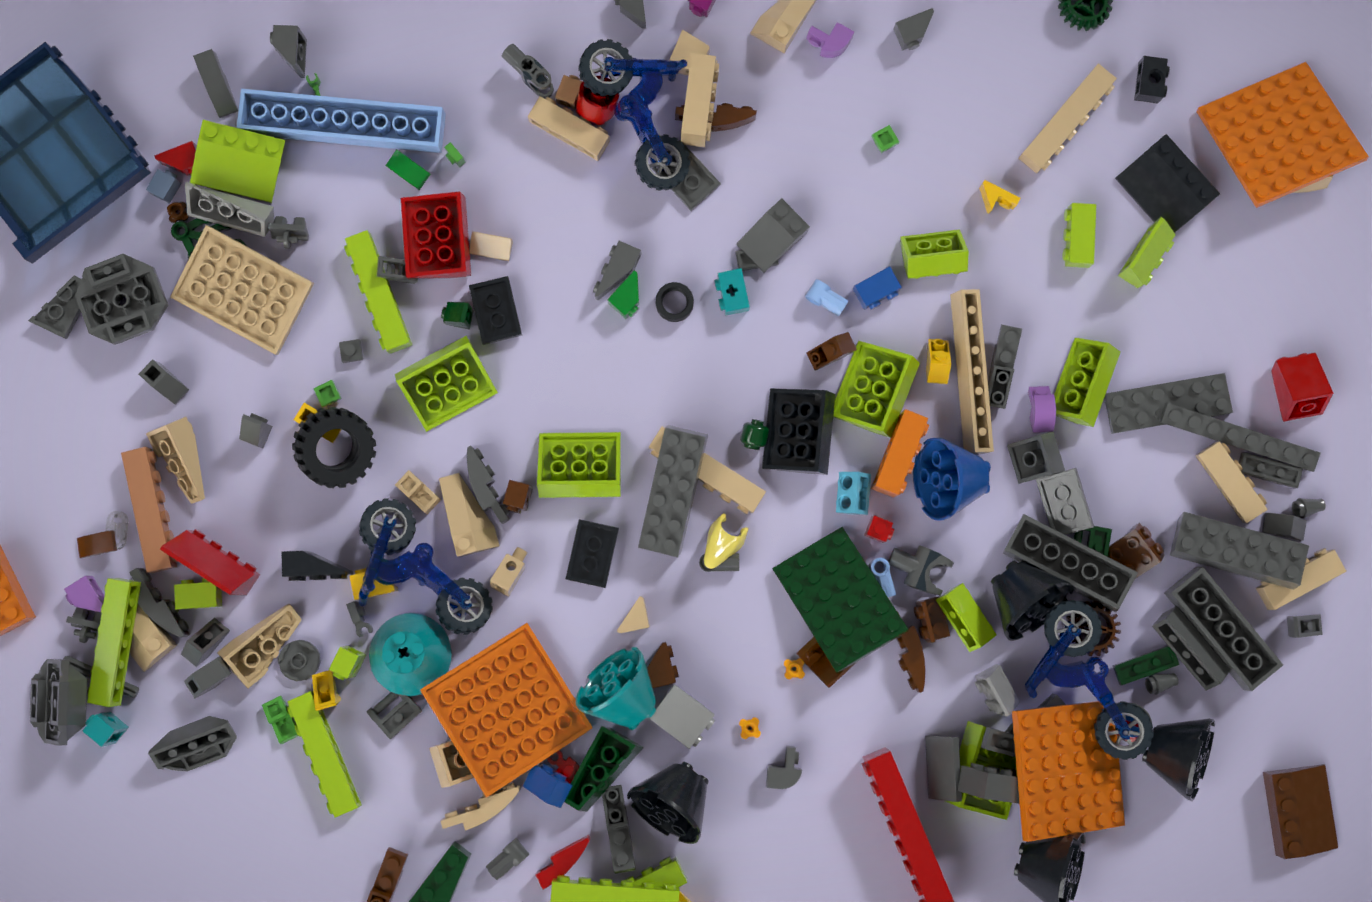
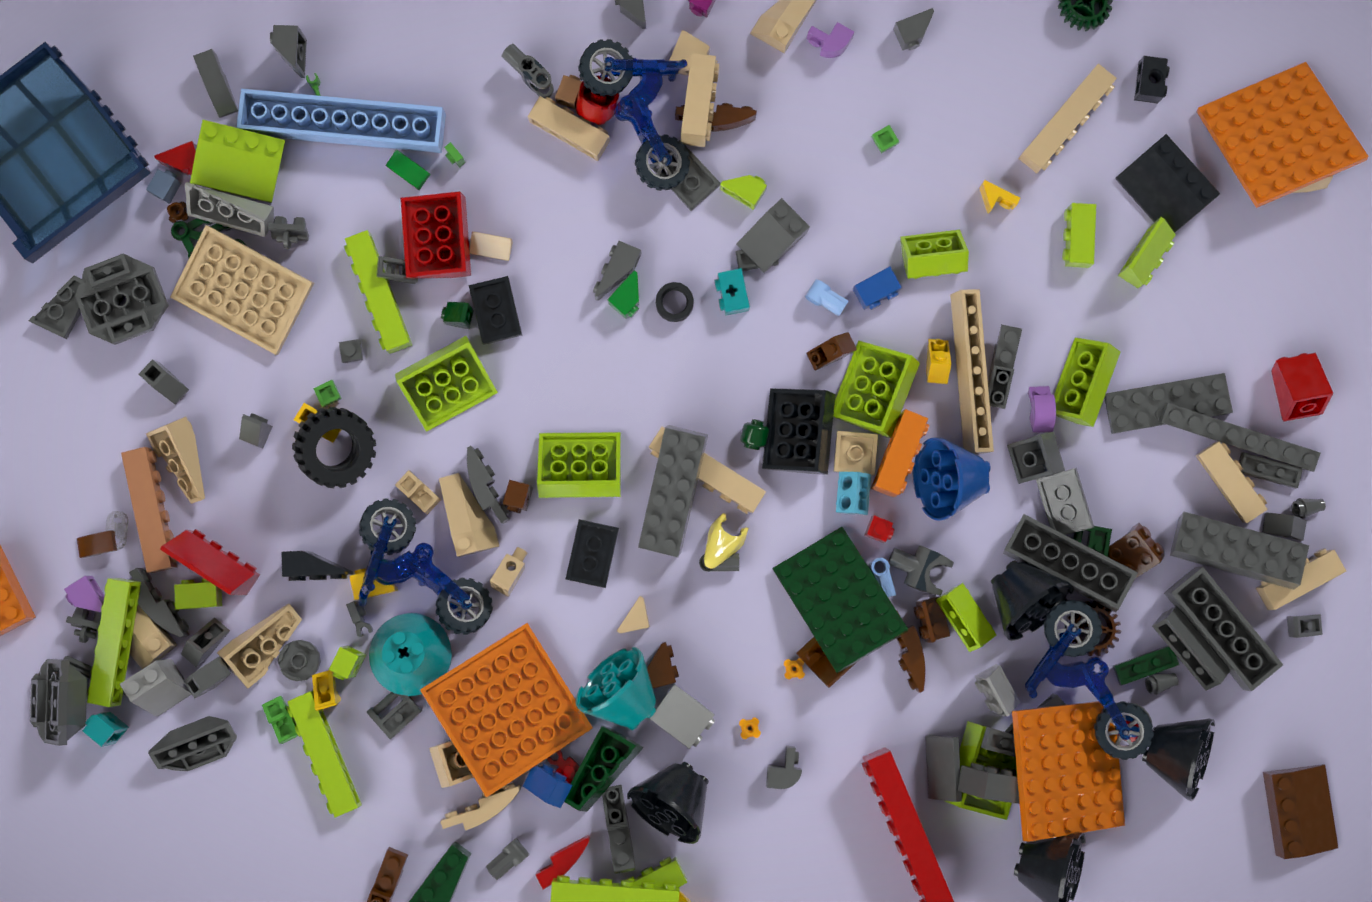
none -> light grey slope [120,659,192,716]
none -> lime slope [720,175,767,210]
none -> tan plate [833,431,878,475]

